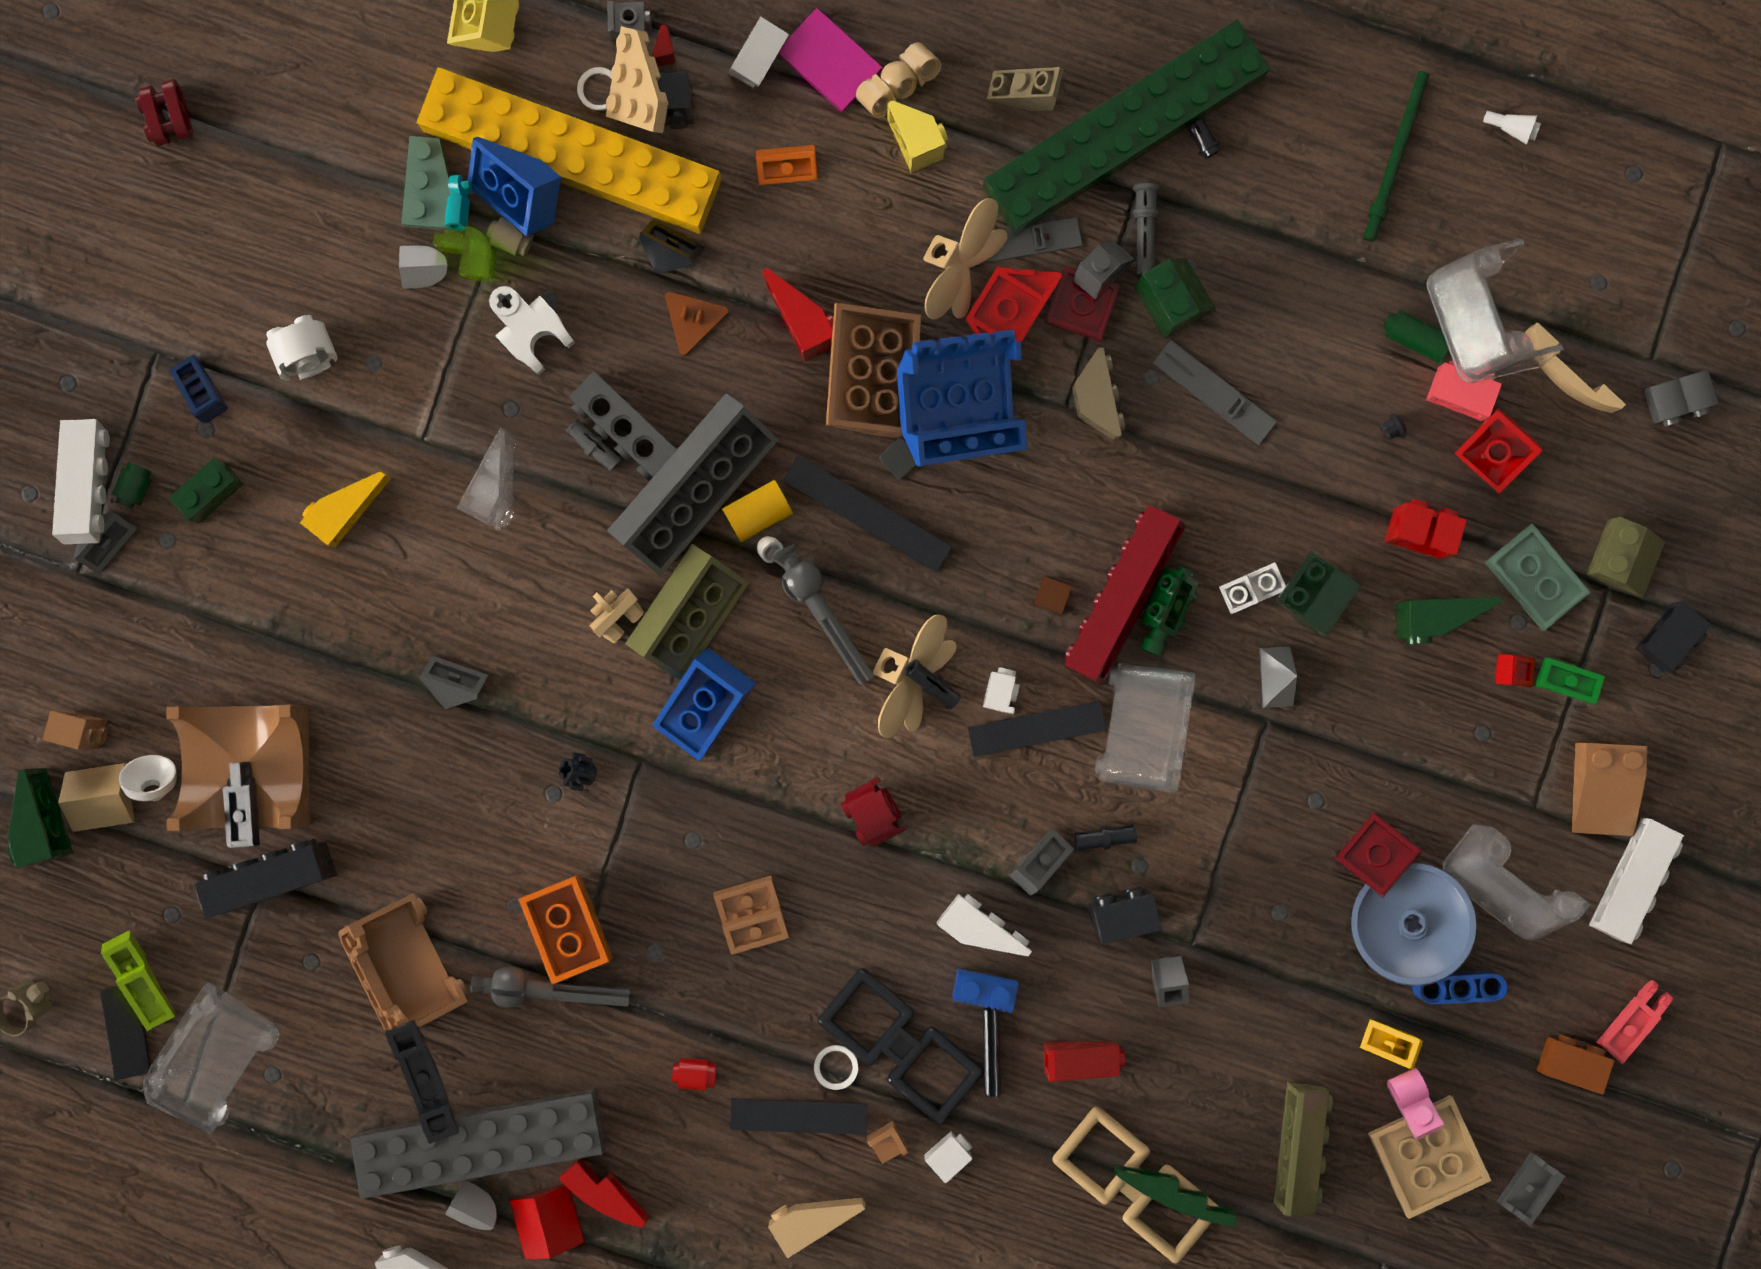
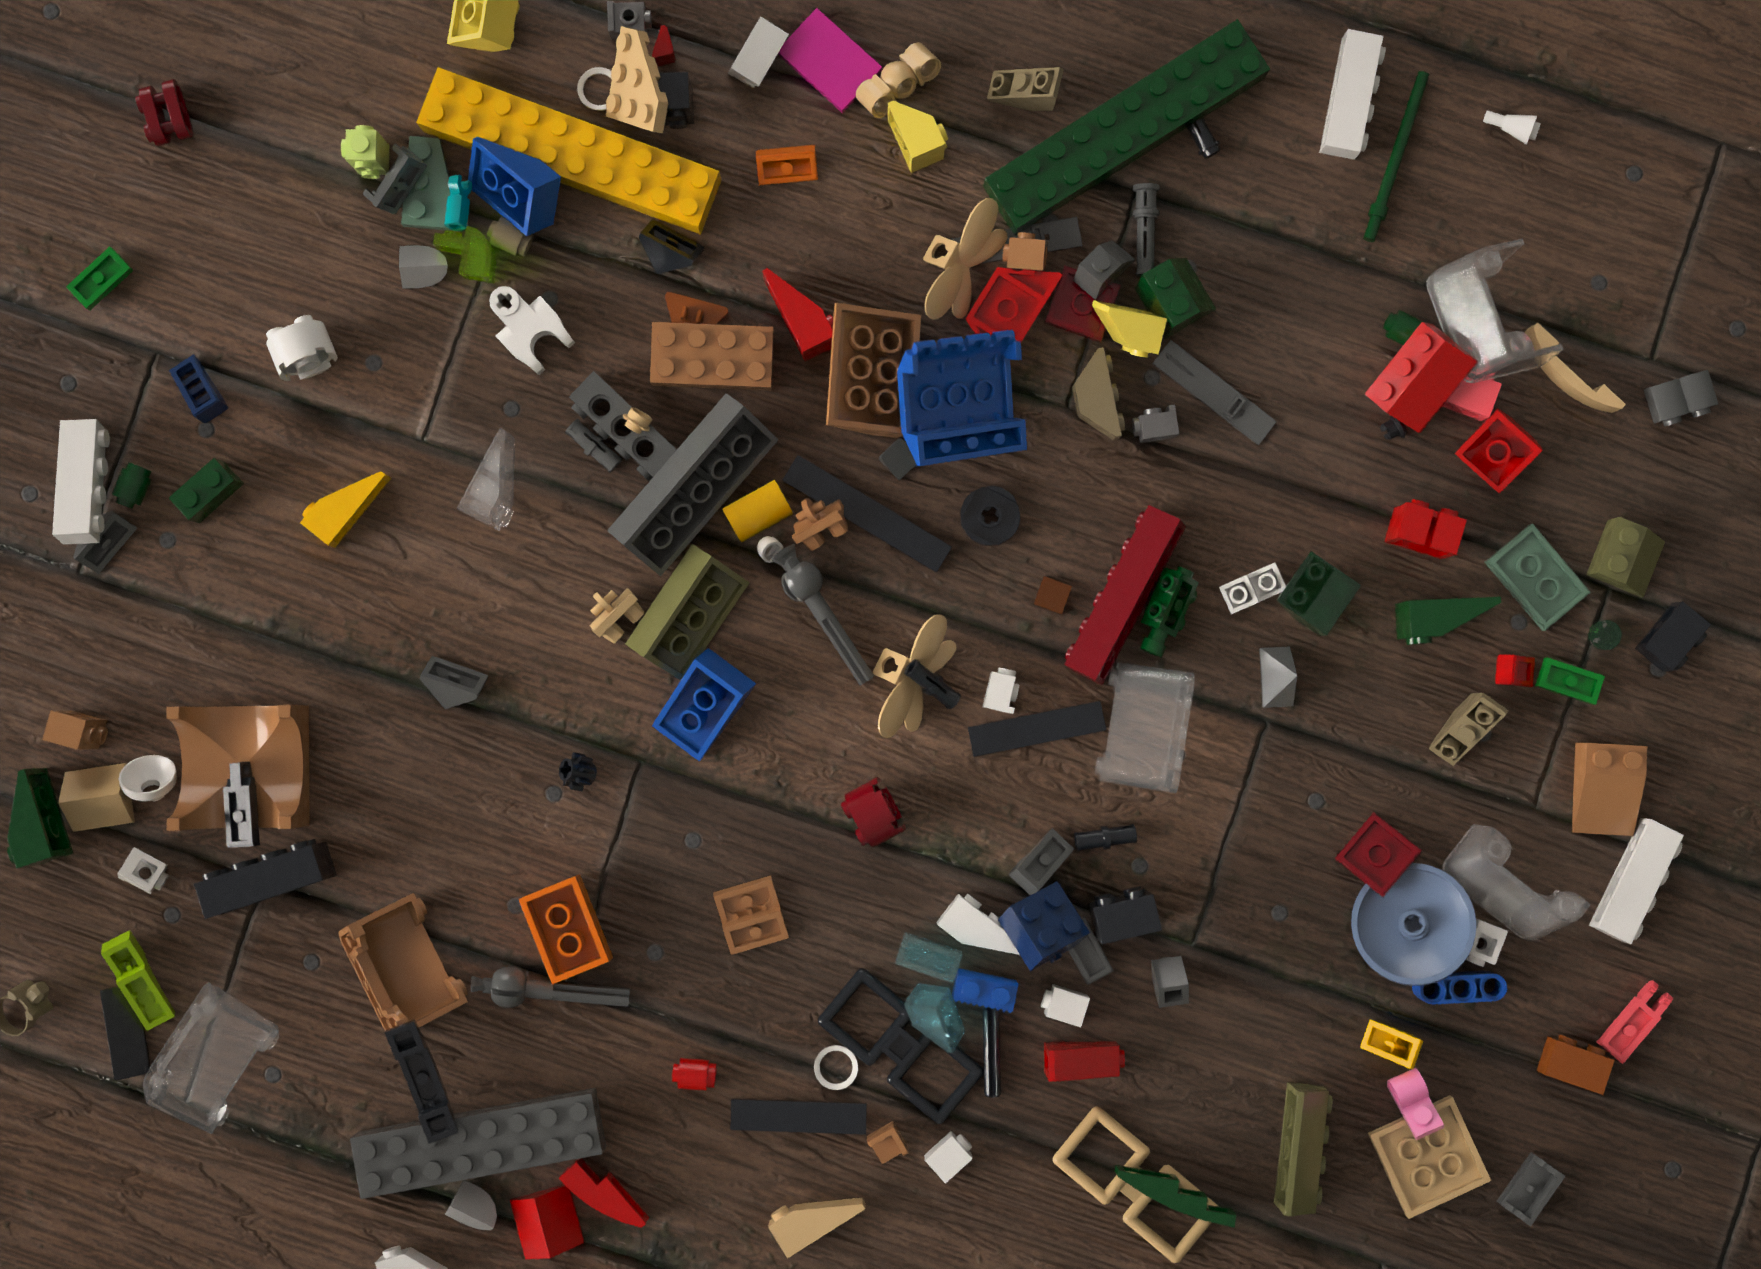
none -> green plate [66,246,134,310]
none -> white brick [117,847,169,894]
none -> yellowish green brick [341,125,390,179]
none -> dark grey hinge [363,143,427,214]
none -> tan plate [623,407,652,434]
none -> medium nougat brick [650,322,774,391]
none -> medium nougat hips [792,498,848,551]
none -> clear light blue brick [895,931,963,983]
none -> clear light blue slope [904,983,966,1053]
none -> black plate [960,486,1020,546]
none -> dark blue brick [998,881,1090,971]
none -> medium nougat brick [1003,232,1048,272]
none -> white brick [1041,984,1090,1027]
none -> dark grey tile [1068,917,1114,985]
none -> light yellow slope [1092,300,1167,358]
none -> flat silver brick [1132,405,1179,443]
none -> white brick [1319,29,1386,160]
none -> red slope [1365,322,1479,433]
none -> dark tan slope [1429,693,1508,766]
none -> white brick [1466,919,1508,967]
none -> clear green tile [1588,620,1622,650]

